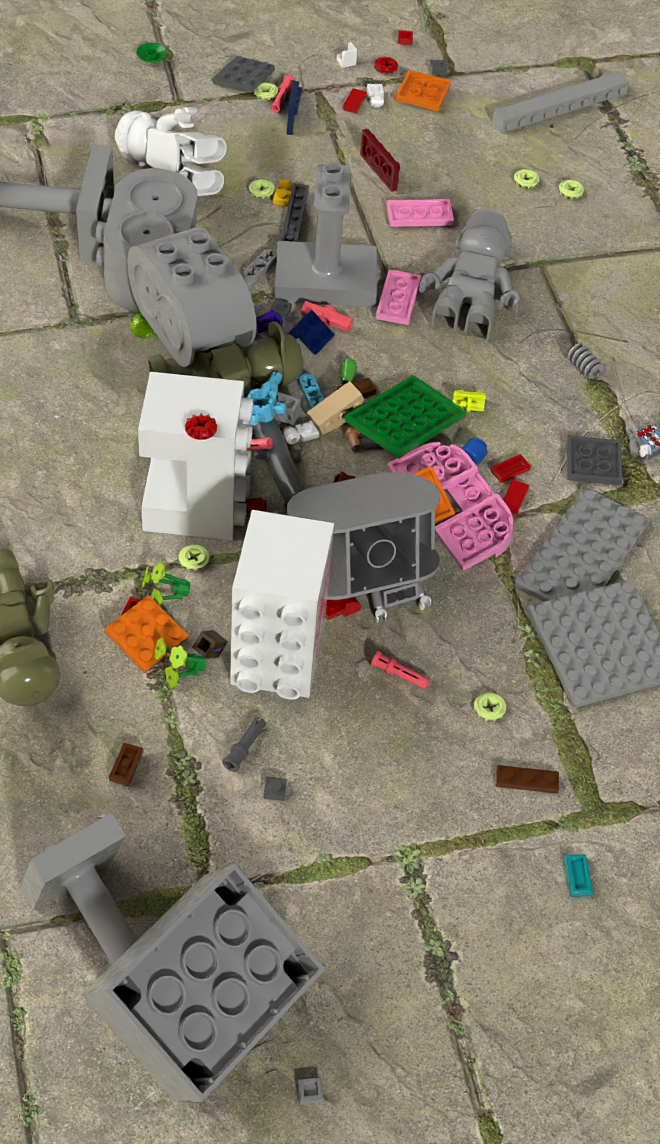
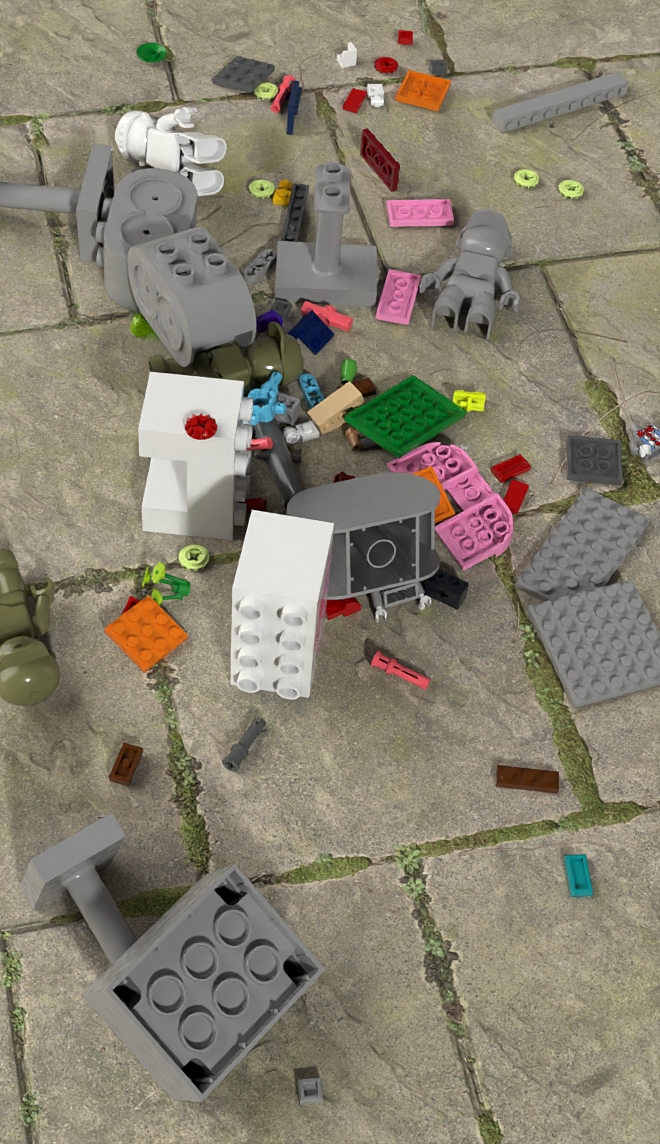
lime plant [154,637,206,689] -> none
dark brown brick [192,630,228,659] -> none
dark grey plate [264,776,287,801] -> none
blue head [462,438,488,465] -> none
yellowish green gear [474,692,506,722] -> none
light grey piece [568,343,605,379] -> none
none -> black brick [424,569,469,610]

